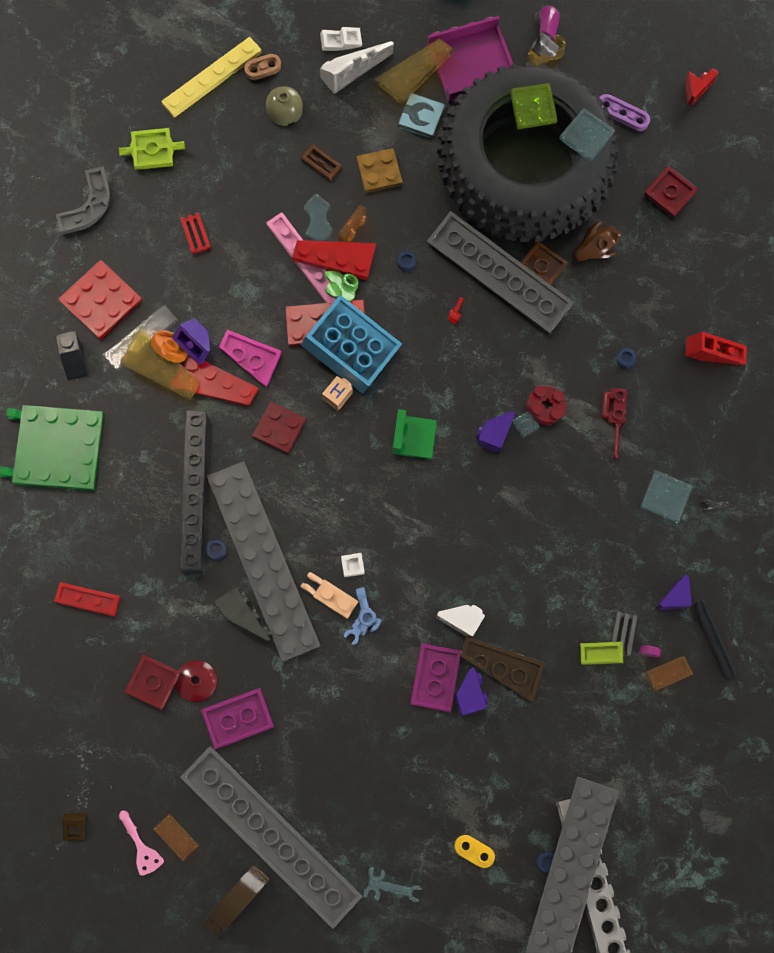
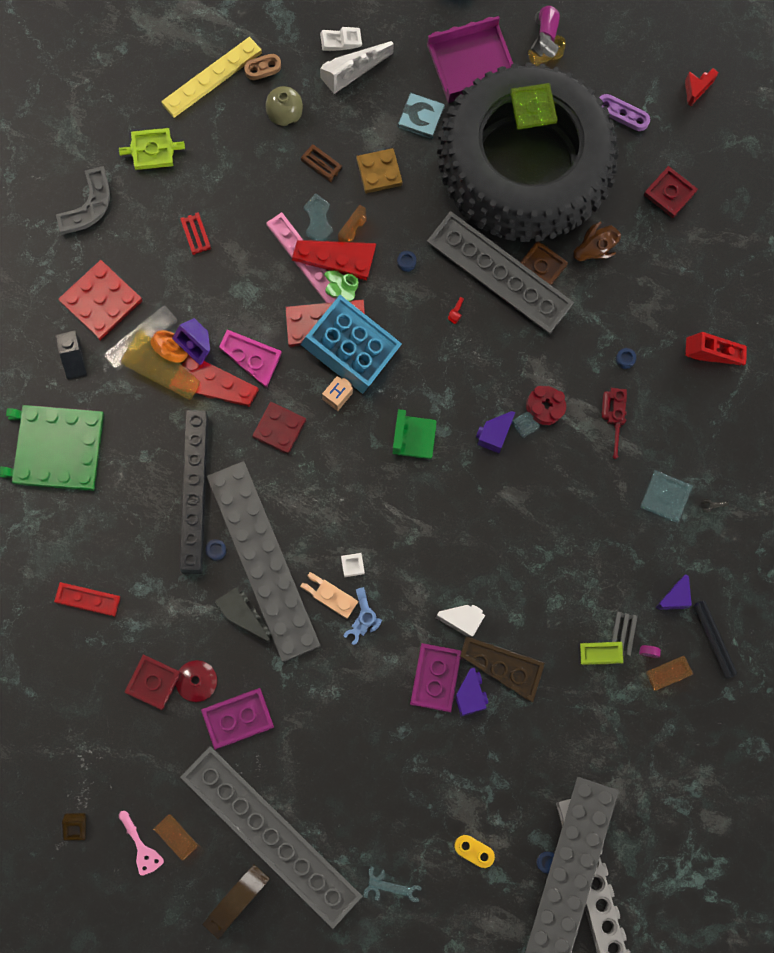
clear yellow wing [374,38,454,103] -> none
clear light blue tile [560,108,615,161] -> none

